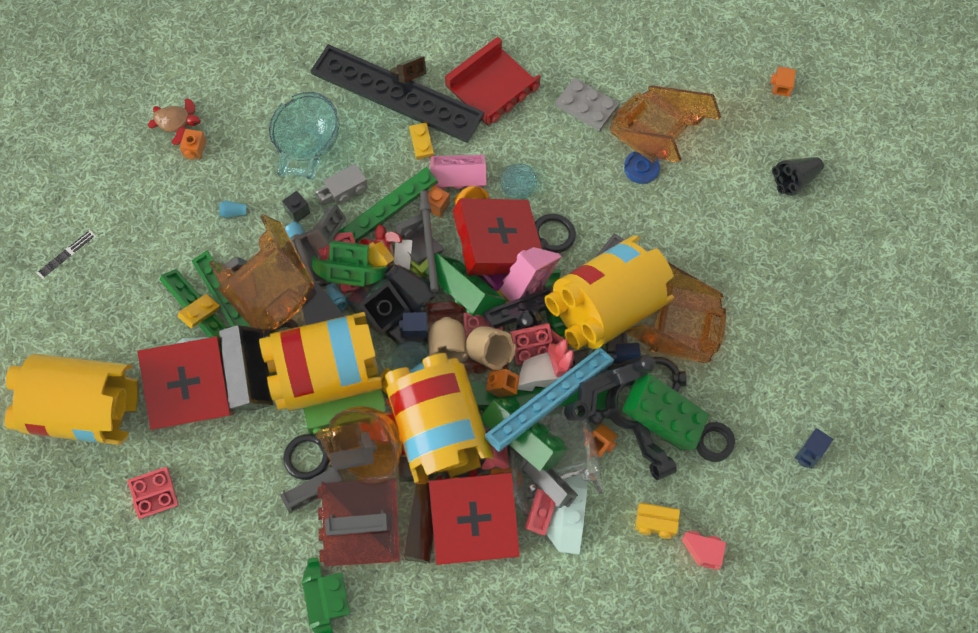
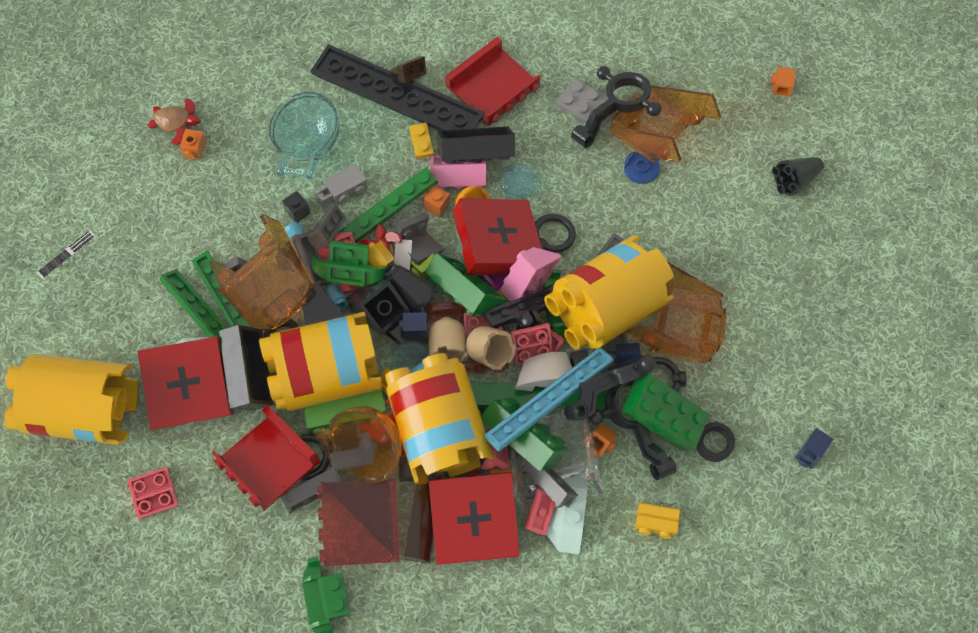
yellow plate [177,294,220,329] -> none
medium azure cone [220,200,246,219] -> none
dark grey container [325,509,392,536] -> none
dark grey bar [419,191,438,292] -> none
orange brick [486,369,520,398] -> none
coral tile [547,339,574,377] -> none
coral slope [682,531,726,570] -> none
none -> red panel [212,405,321,511]
none -> black piece [437,126,515,163]
none -> black piece [571,66,661,148]

